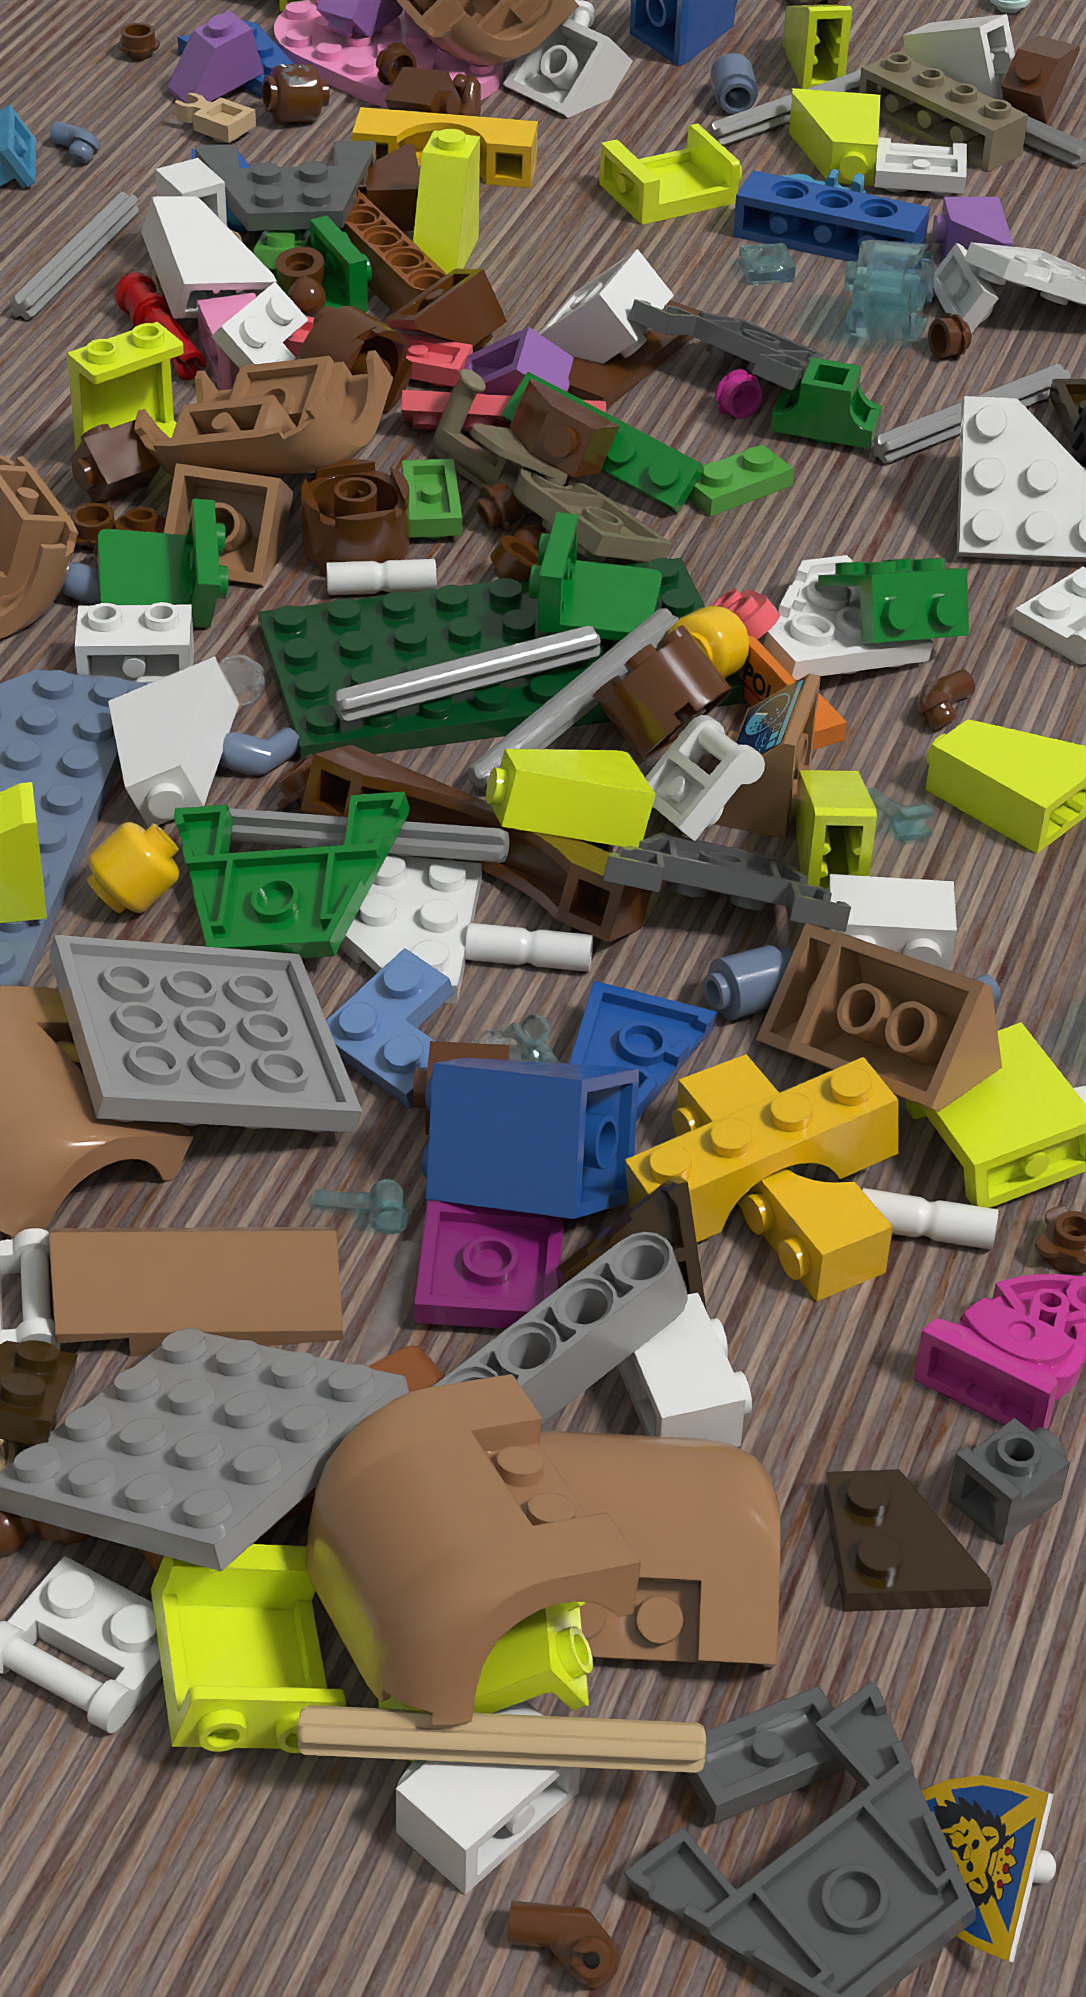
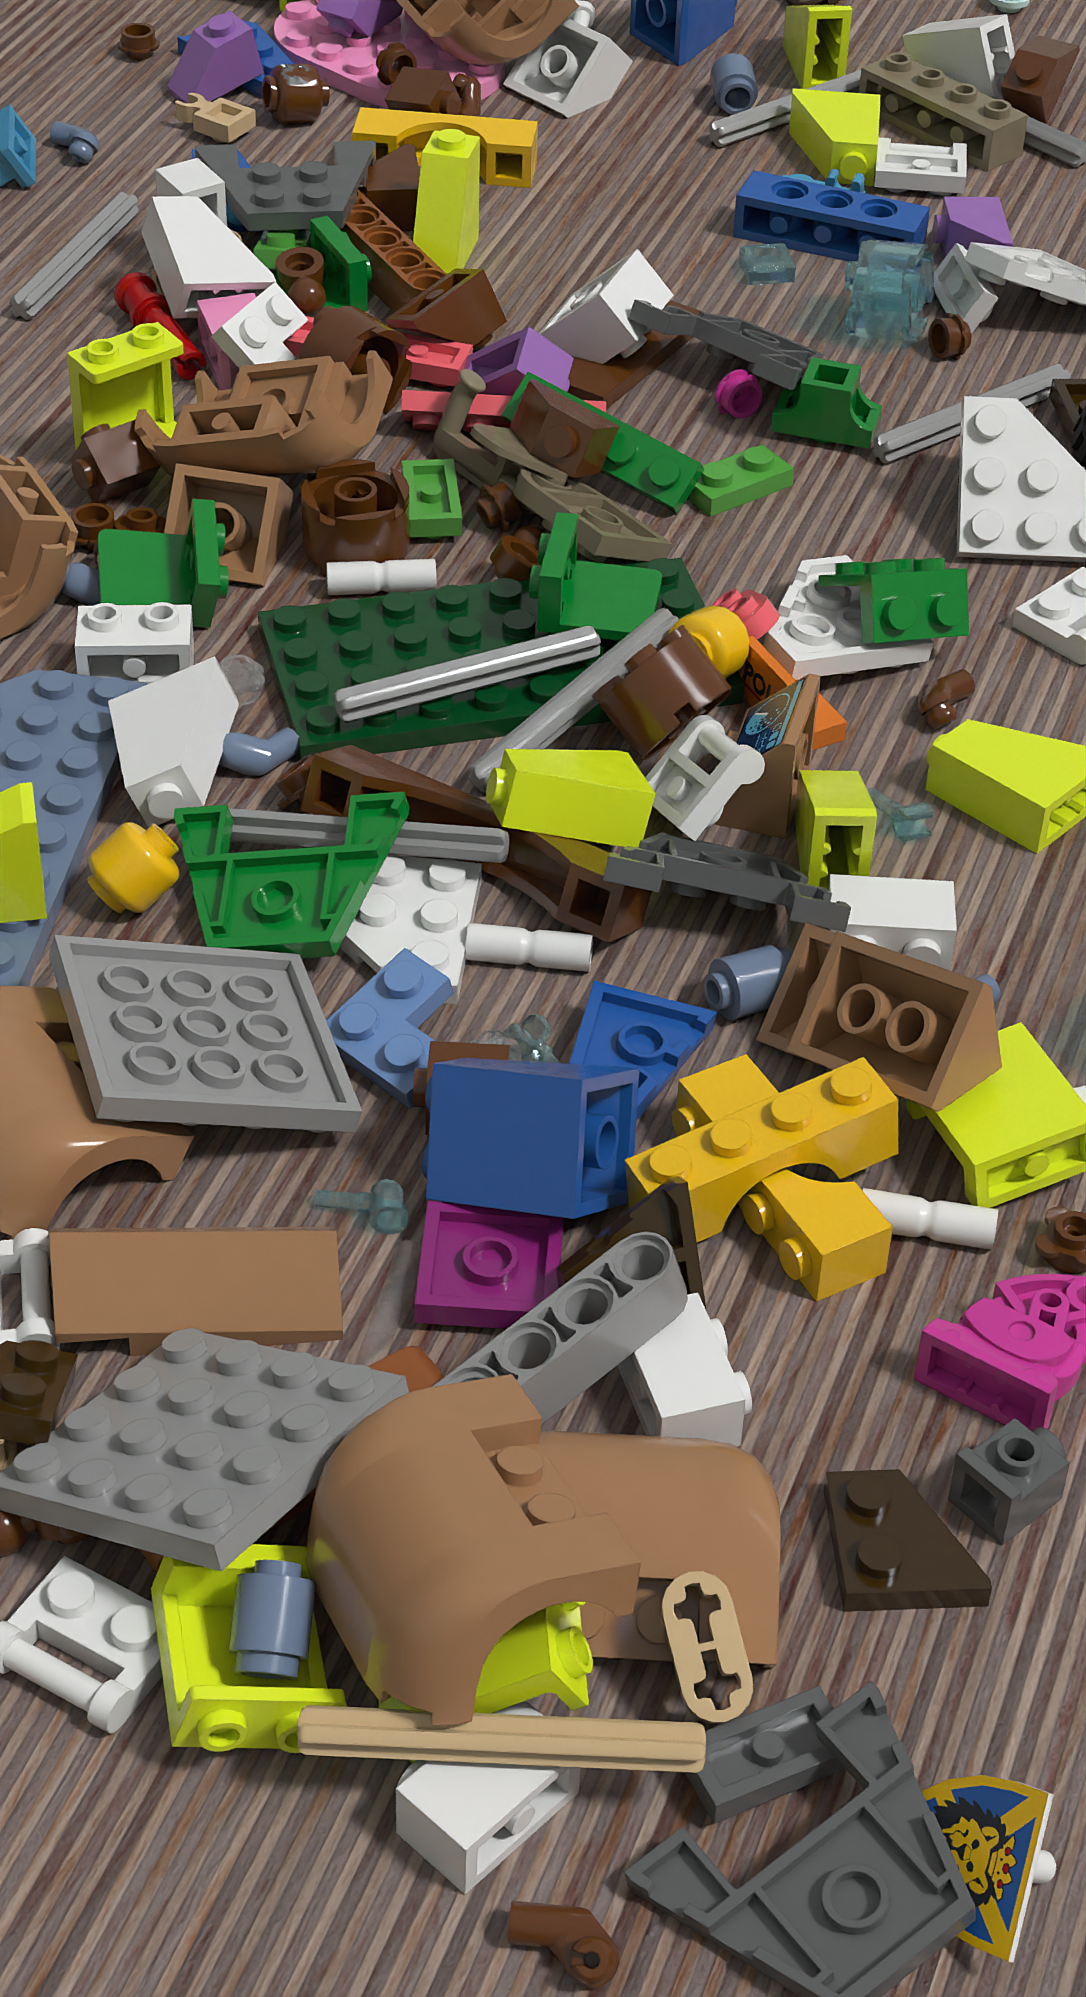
neon yellow panel [599,123,742,225] -> none
none -> sand blue brick [228,1560,316,1680]
none -> tan beam [661,1571,753,1724]

